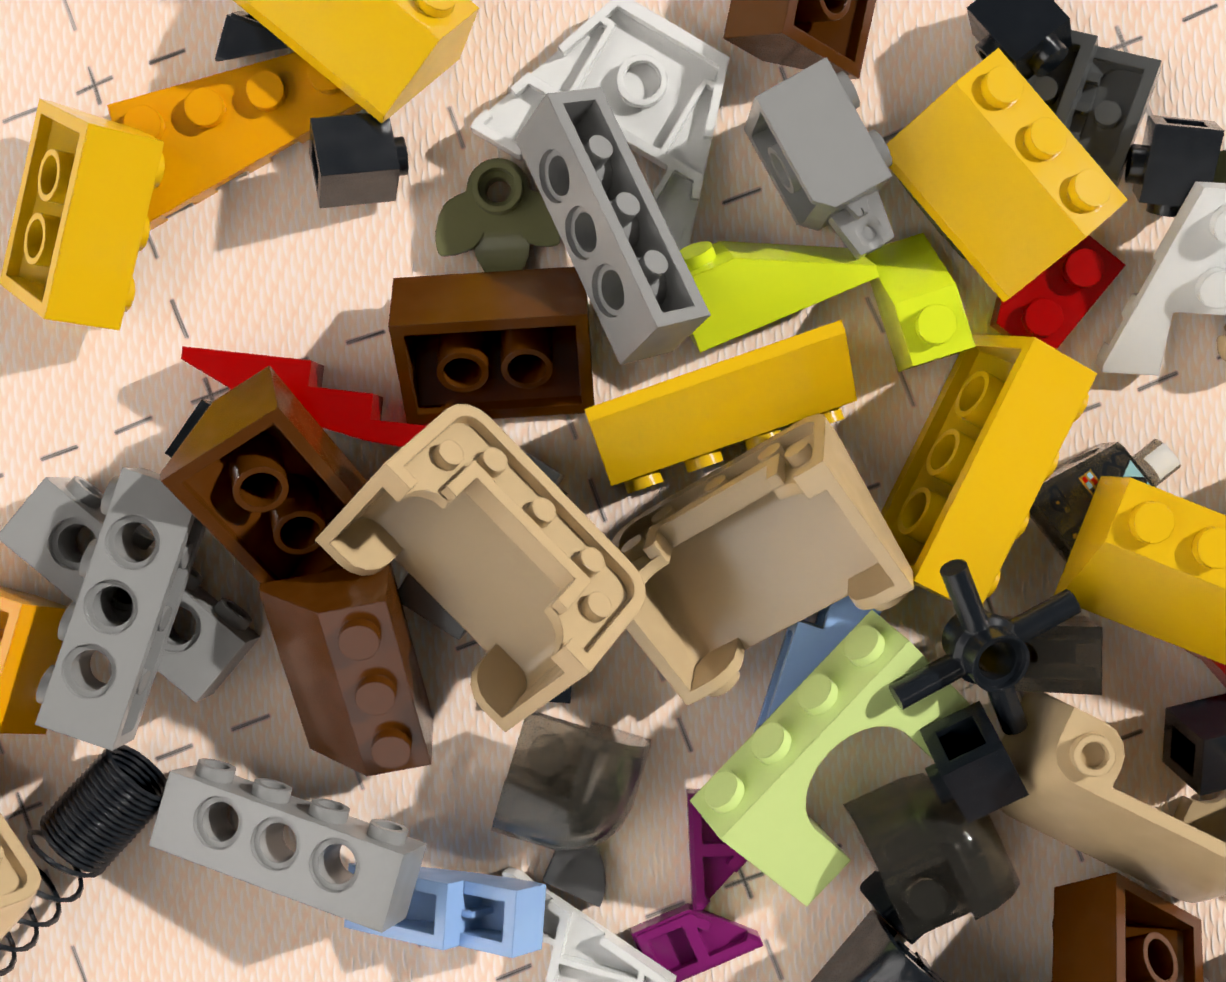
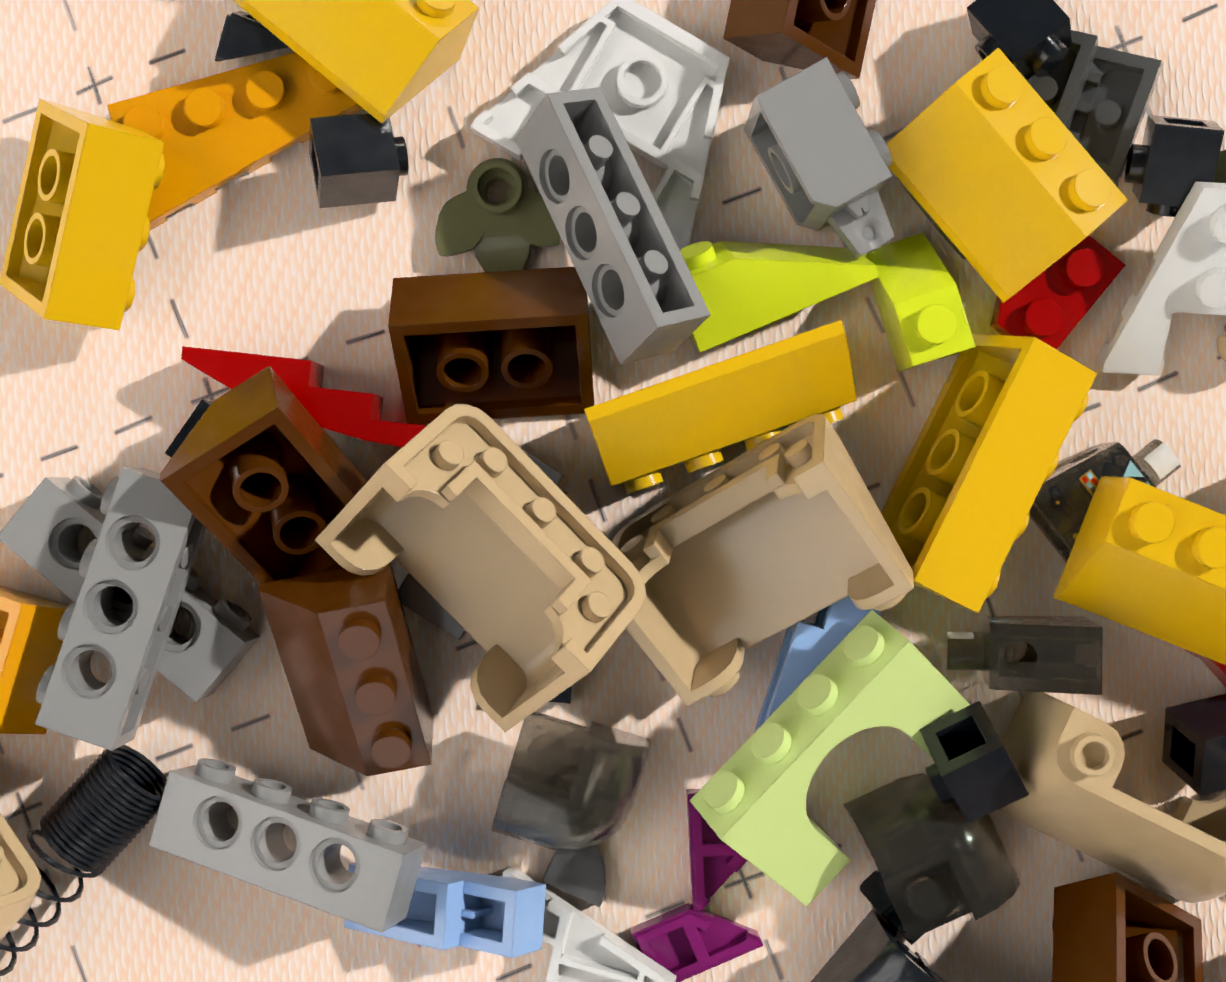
black bar [889,559,1081,735] -> none

